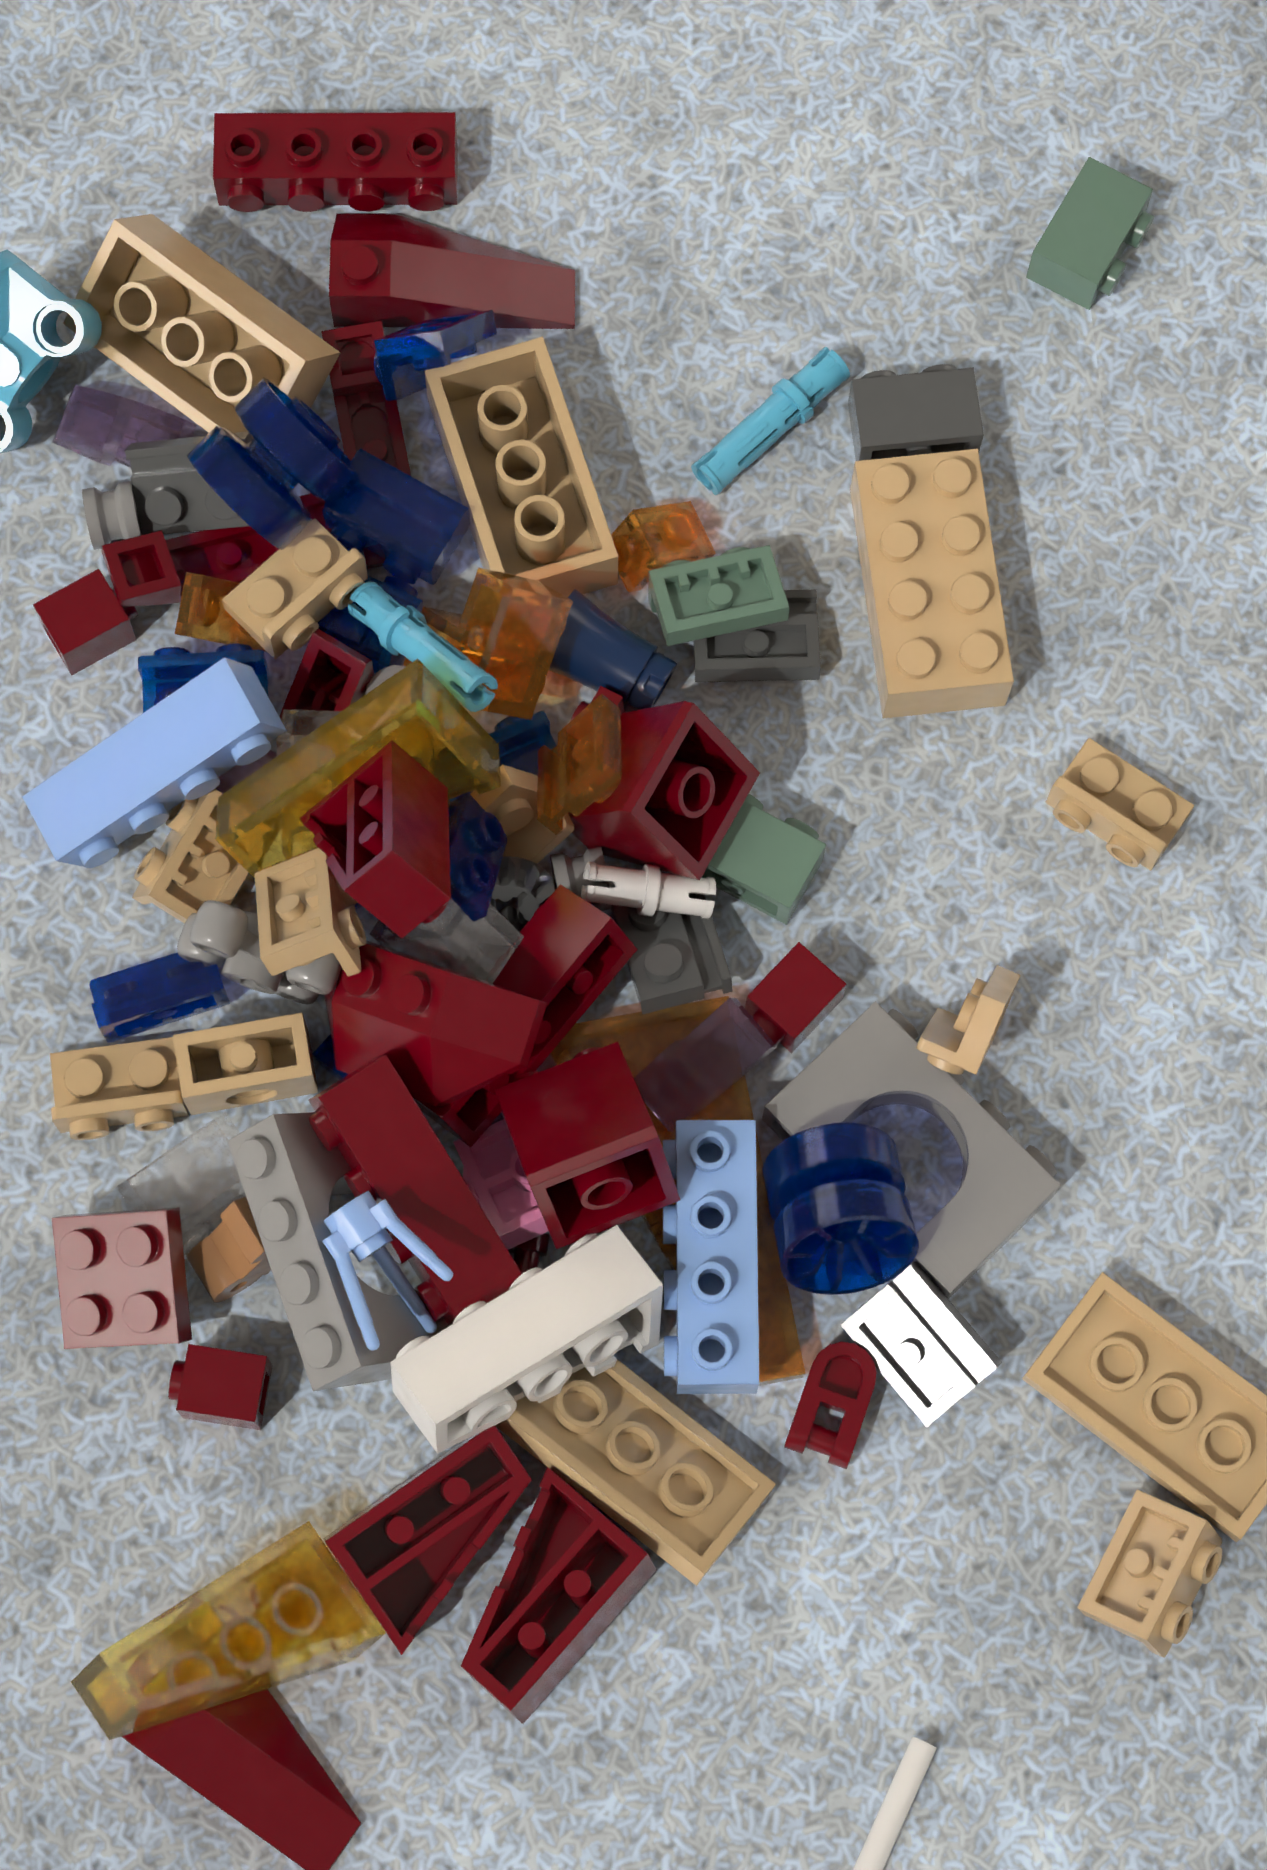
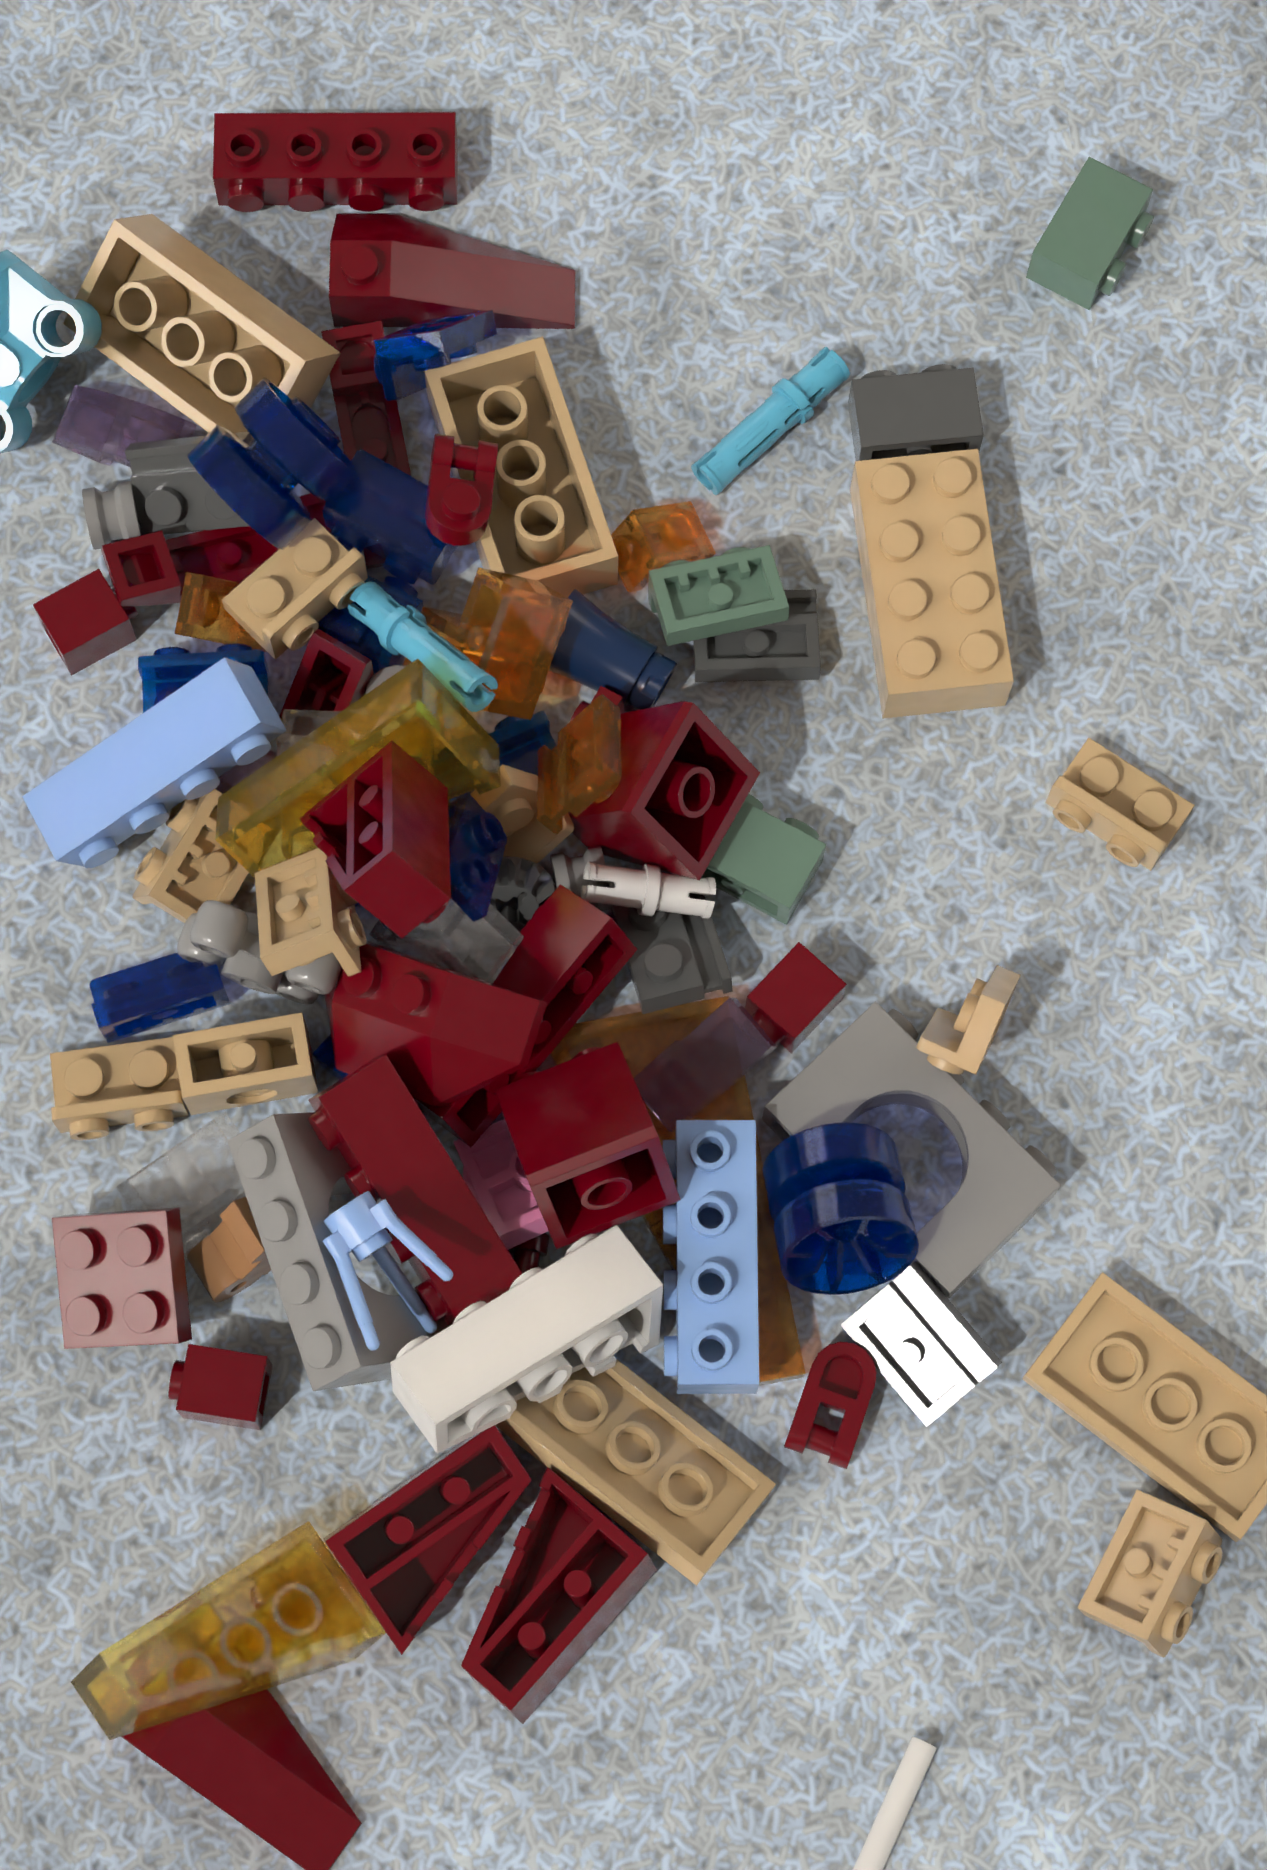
none -> dark red plate [425,434,498,546]

